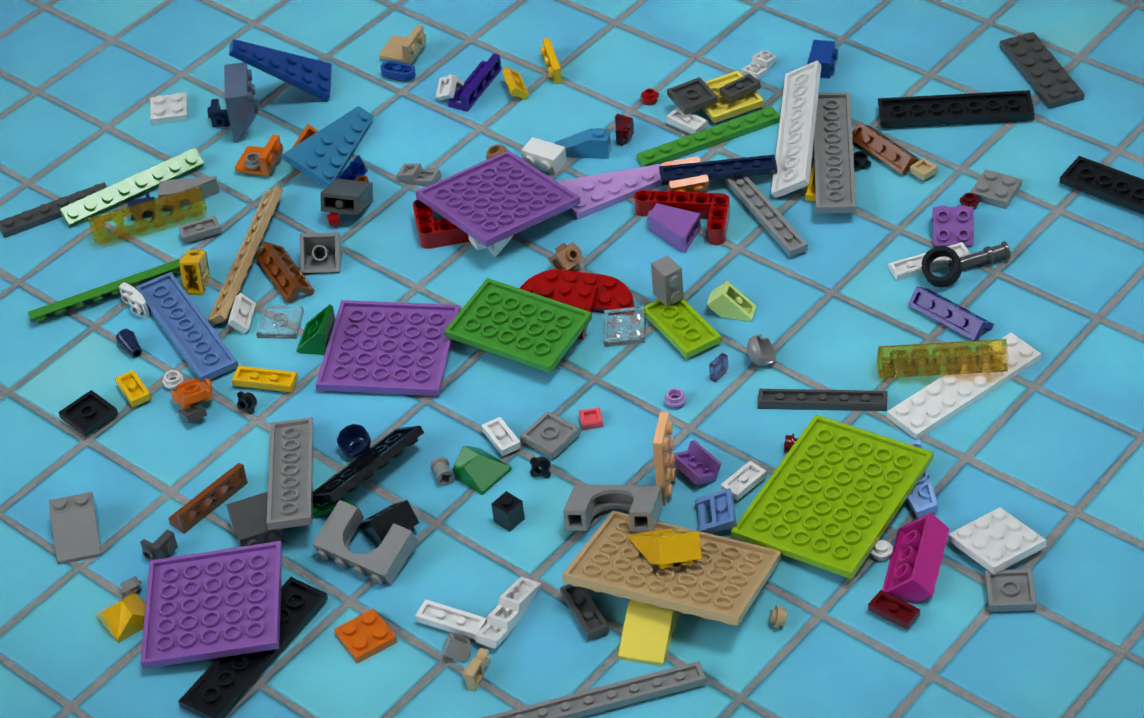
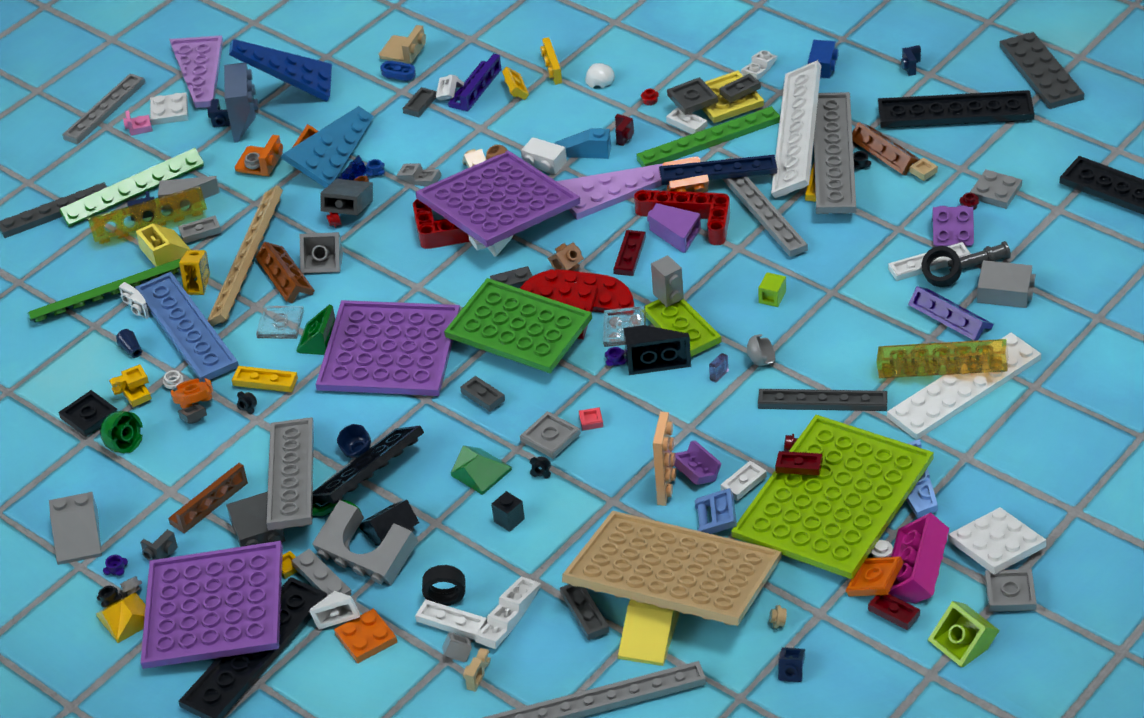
white plate [228,293,256,334] -> none
light grey bush [430,457,455,486] -> none
white plate [482,417,521,456] -> none
light grey arch [563,484,663,532] -> none
yellow slope [629,528,702,568] -> none
lavender plate [665,388,686,408] -> none
yellowish green slope [706,281,756,321] -> none
none -> light grey tile [62,73,145,144]
none -> black plate [97,585,122,608]
none -> green cylinder [100,411,143,453]
none -> dark purple plate [103,555,128,576]
none -> yellow plate [109,364,149,395]
none -> bright pink bracket [123,111,152,136]
none -> light yellow slope [136,223,191,267]
none -> lavender wing [169,35,223,108]
none -> yellow tile [282,551,298,579]
none -> light grey plate [291,549,351,596]
none -> white slope [309,591,361,630]
none -> blue plate [366,159,385,176]
none -> dark grey tile [403,87,437,117]
none -> black tyre [422,565,465,606]
none -> dark grey plate [460,376,505,412]
none -> bracket [462,149,486,168]
none -> dark grey plate [490,266,533,288]
none -> white hair [585,63,615,89]
none -> dark purple plate [604,347,626,366]
none -> dark red tile [613,230,646,276]
none -> black slope [623,325,691,375]
none -> lime panel [758,273,786,307]
none -> dark red plate [775,451,823,476]
none -> dark blue bracket [778,647,805,682]
none -> orange plate [845,556,904,597]
none -> dark blue bracket [901,45,921,76]
none -> lime slope [928,601,1000,667]
none -> light grey brick [977,260,1036,308]

